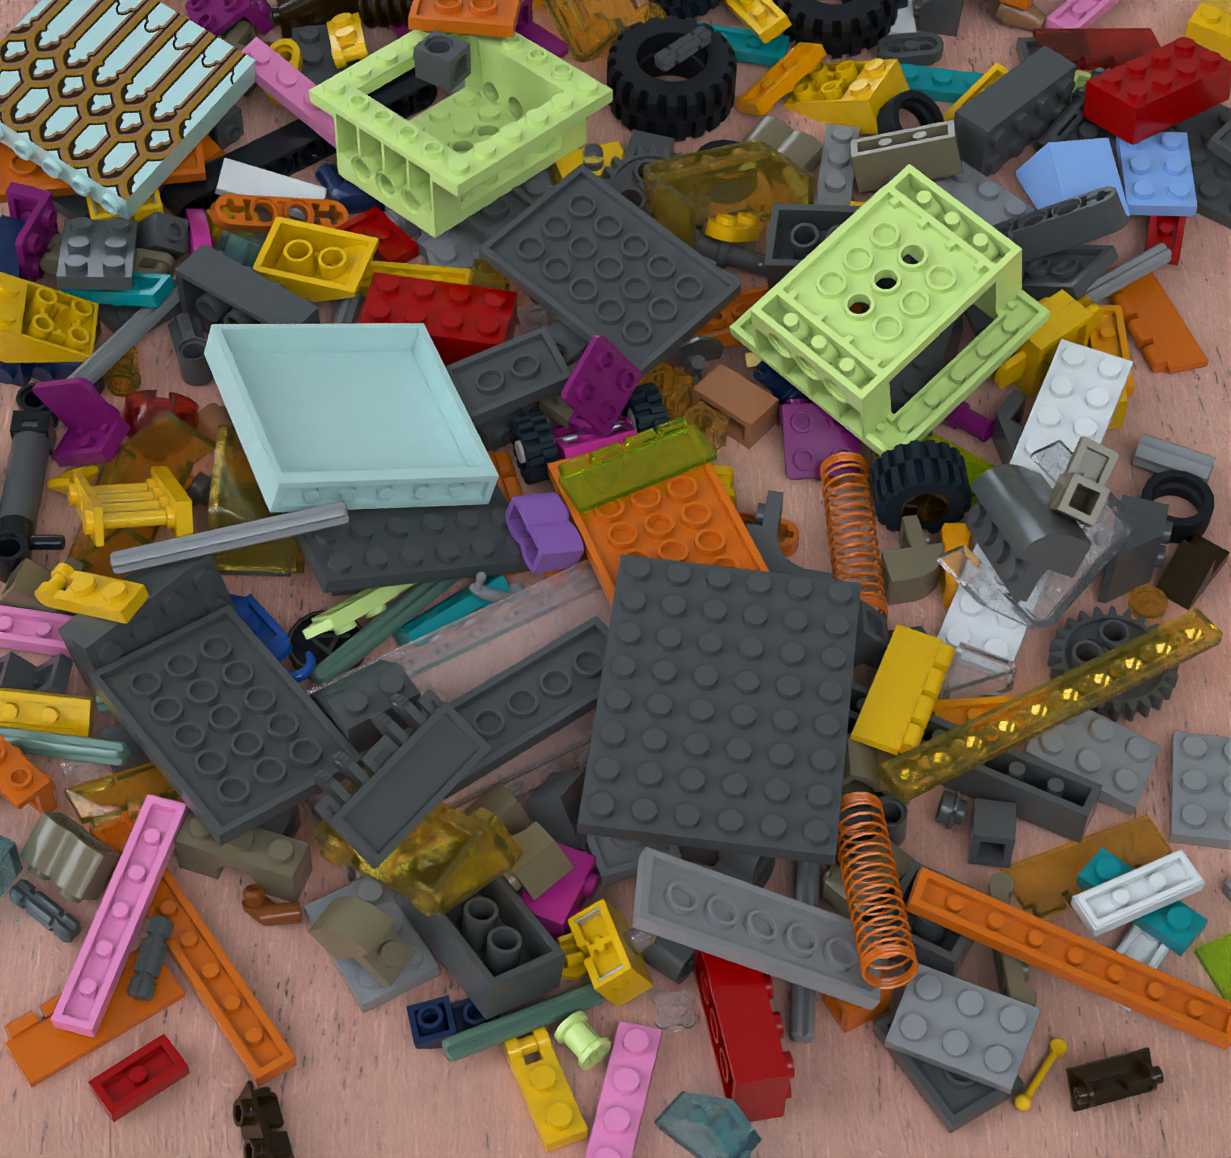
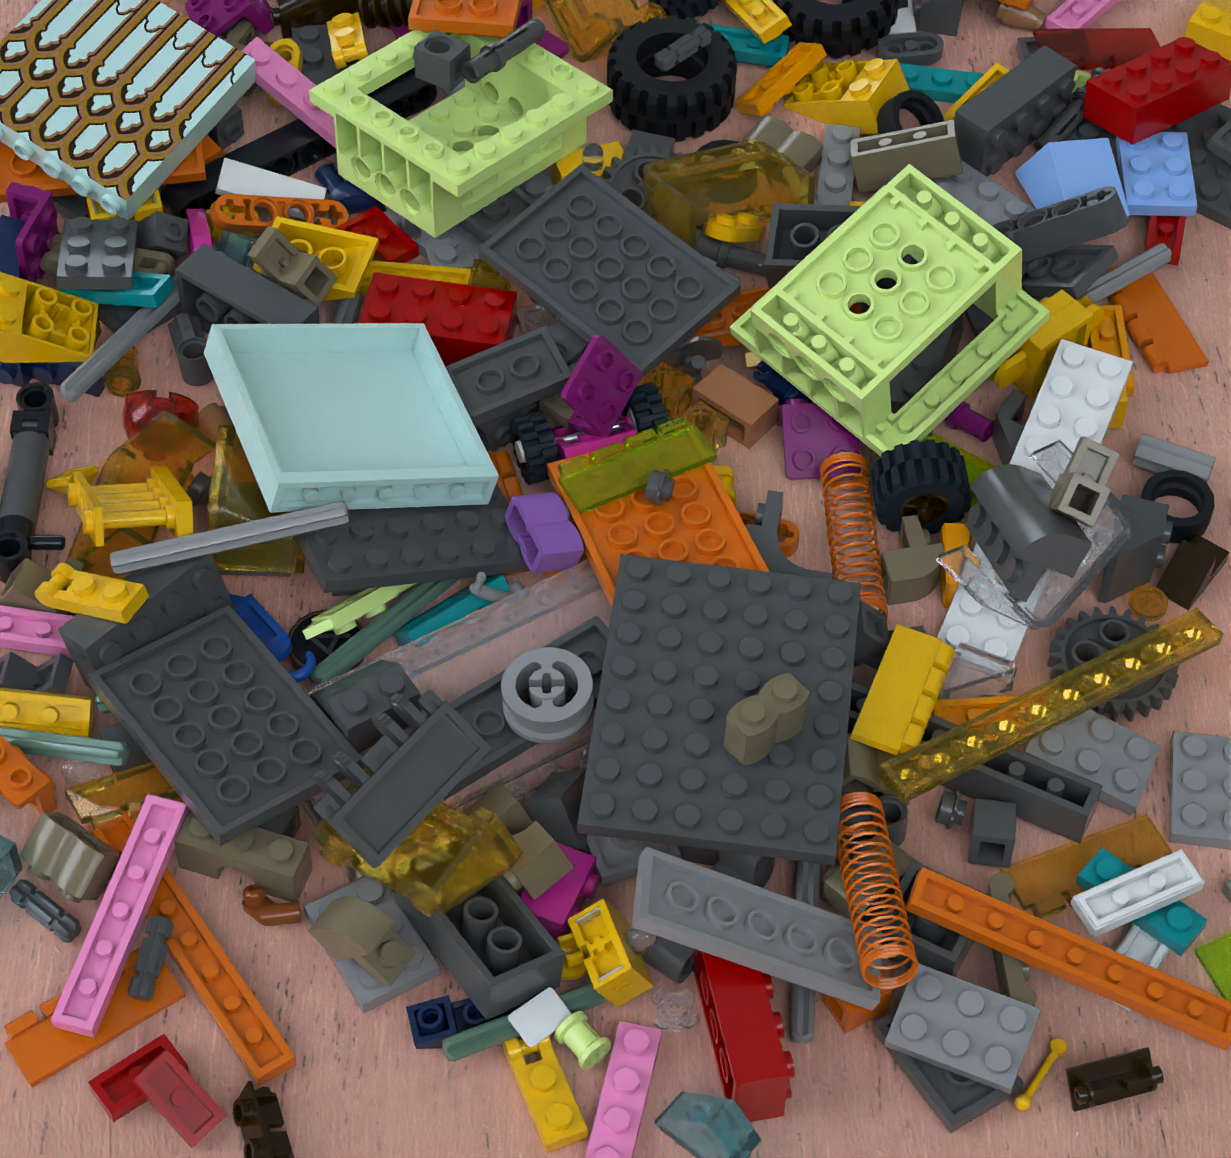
magenta bracket [33,377,131,467] -> none
none -> red plate [131,1049,227,1148]
none -> dark tan brick [247,226,338,307]
none -> dark grey pin [461,18,546,83]
none -> light grey wheel [501,647,594,744]
none -> white sticker [508,987,572,1047]
none -> dark grey plate [644,469,675,507]
none -> dark tan brick [723,673,810,765]

